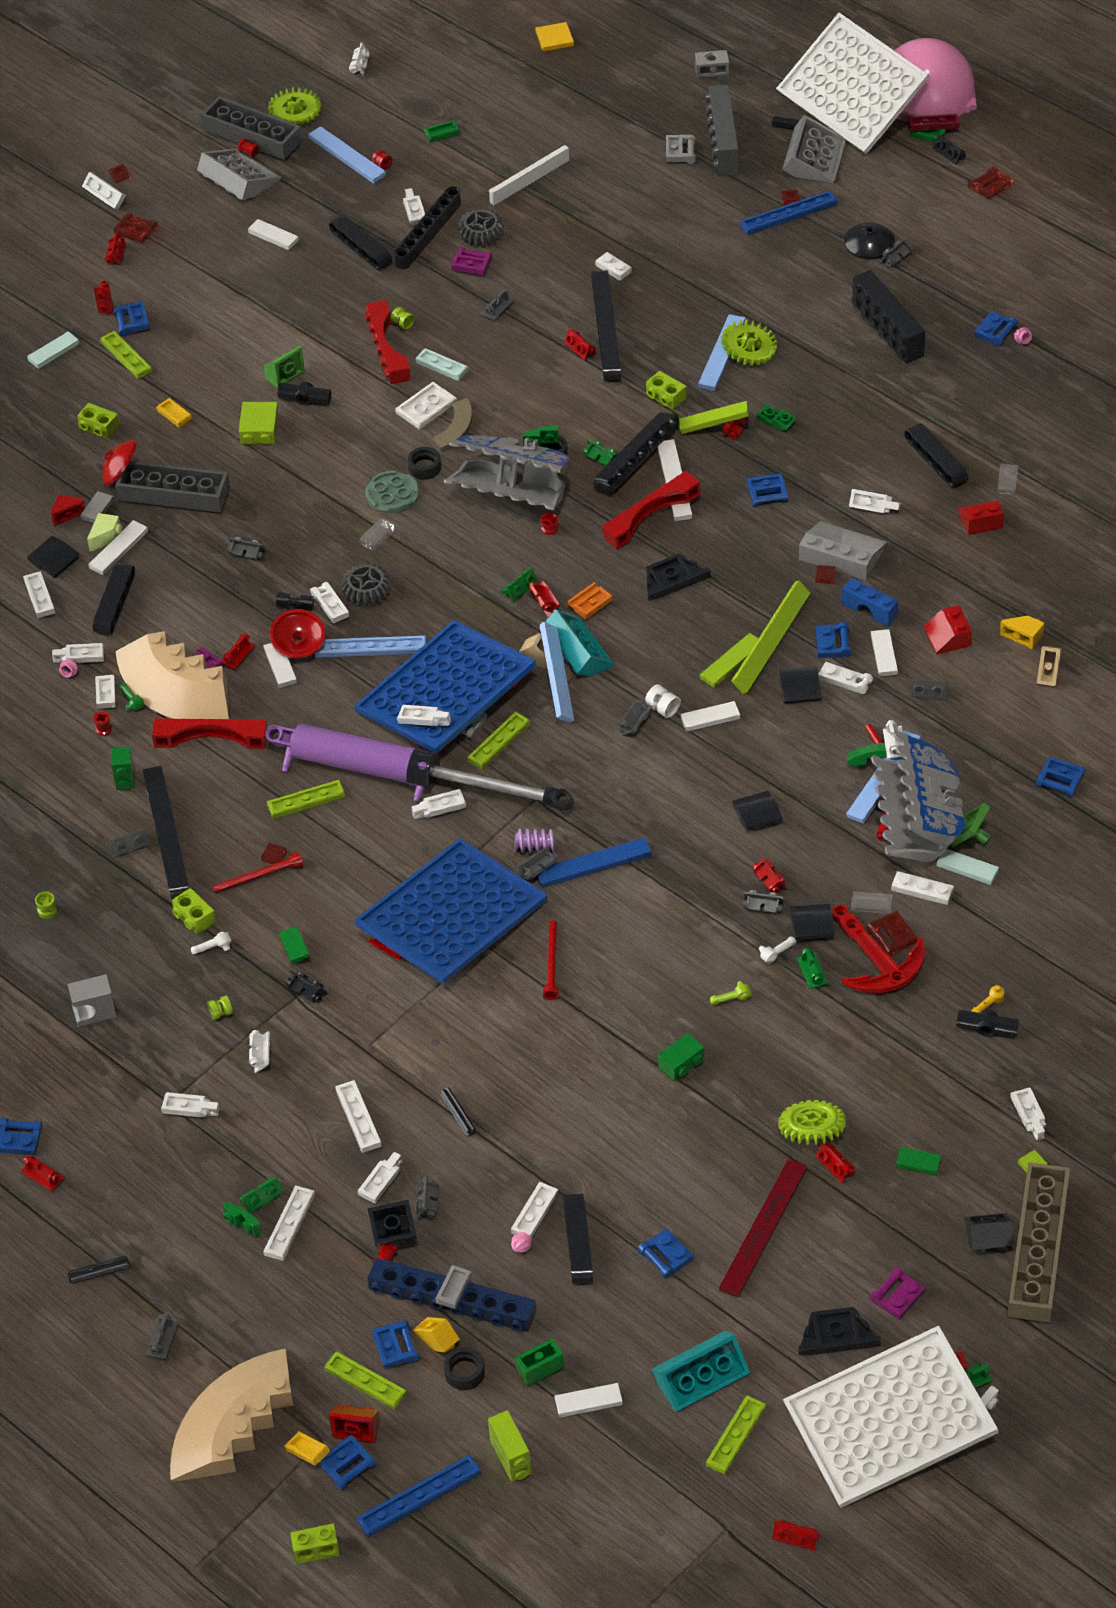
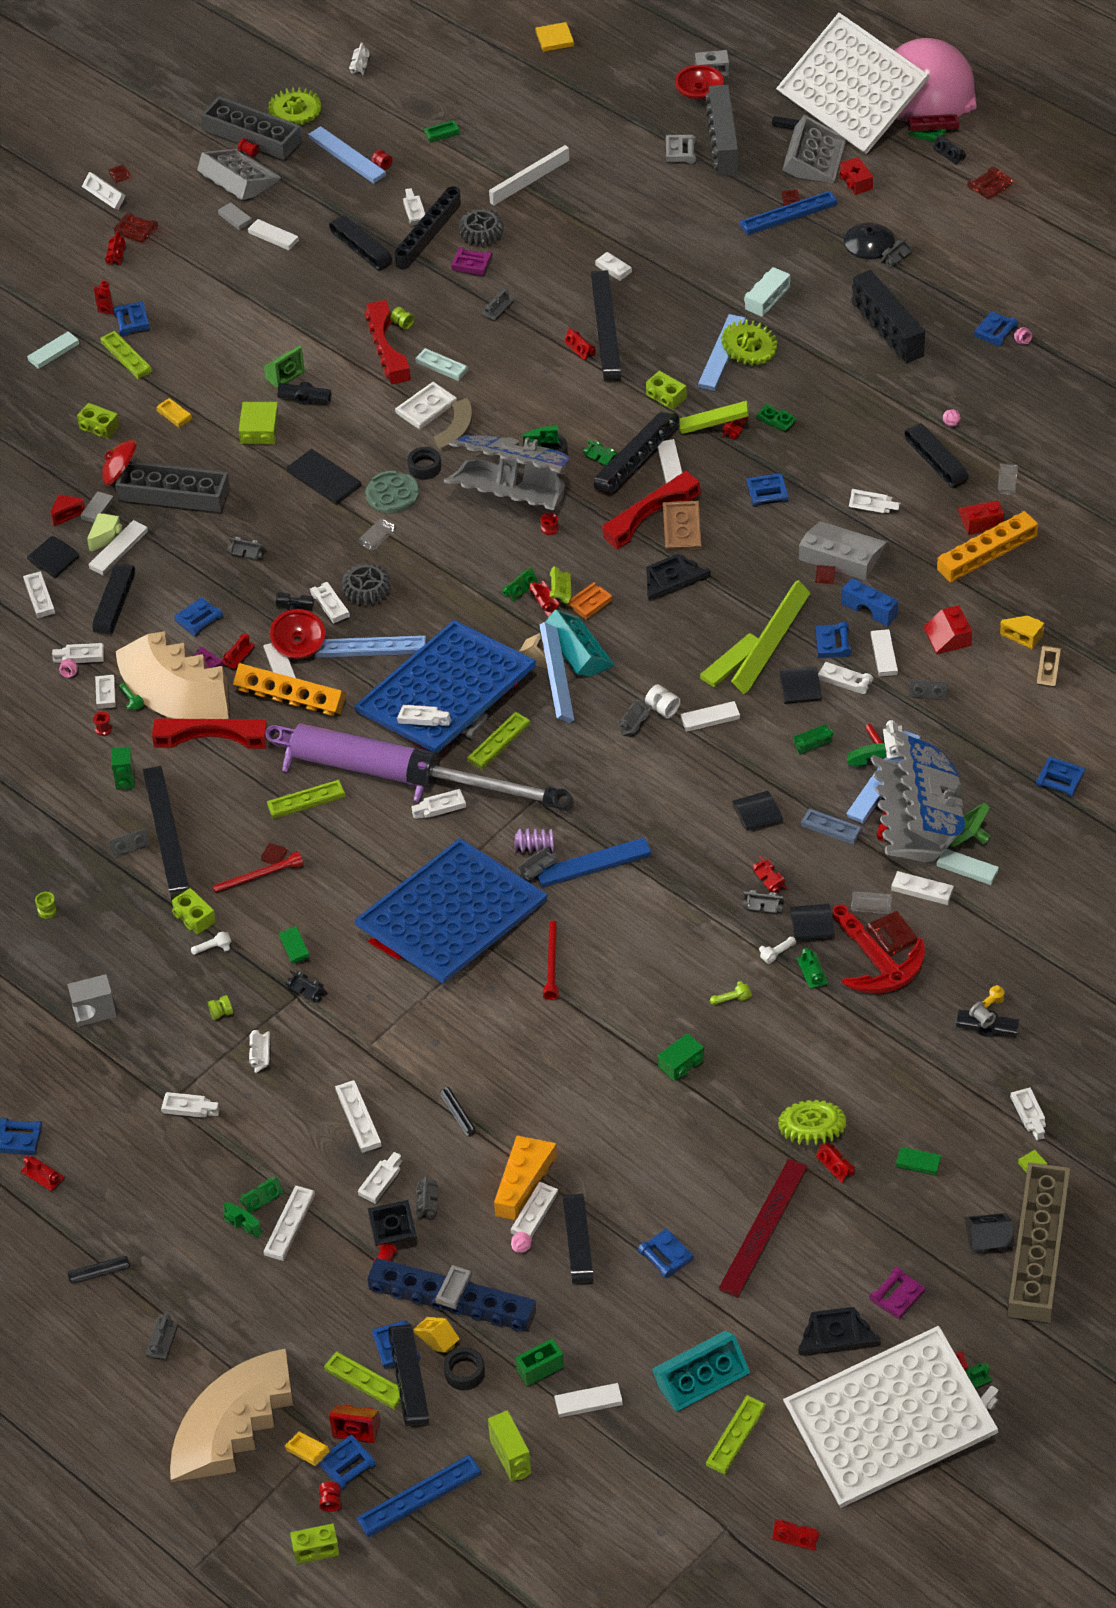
none -> blue plate [174,597,223,636]
none -> light grey tile [218,202,252,230]
none -> light orange brick [233,663,347,716]
none -> black tile [286,448,362,505]
none -> red wheel [319,1481,341,1512]
none -> black beam [388,1324,429,1426]
none -> light orange wedge [494,1135,557,1220]
none -> lime plate [550,566,571,604]
none -> medium nougat tile [663,501,702,551]
none -> red dish [675,65,724,99]
none -> light aqua brick [744,267,790,317]
none -> green hinge [793,724,834,754]
none -> sand blue tile [801,808,862,845]
none -> red brick [839,157,873,195]
none -> light orange brick [937,511,1038,583]
none -> bright pink plate [943,409,961,427]
none -> light grey bush [969,1001,996,1028]

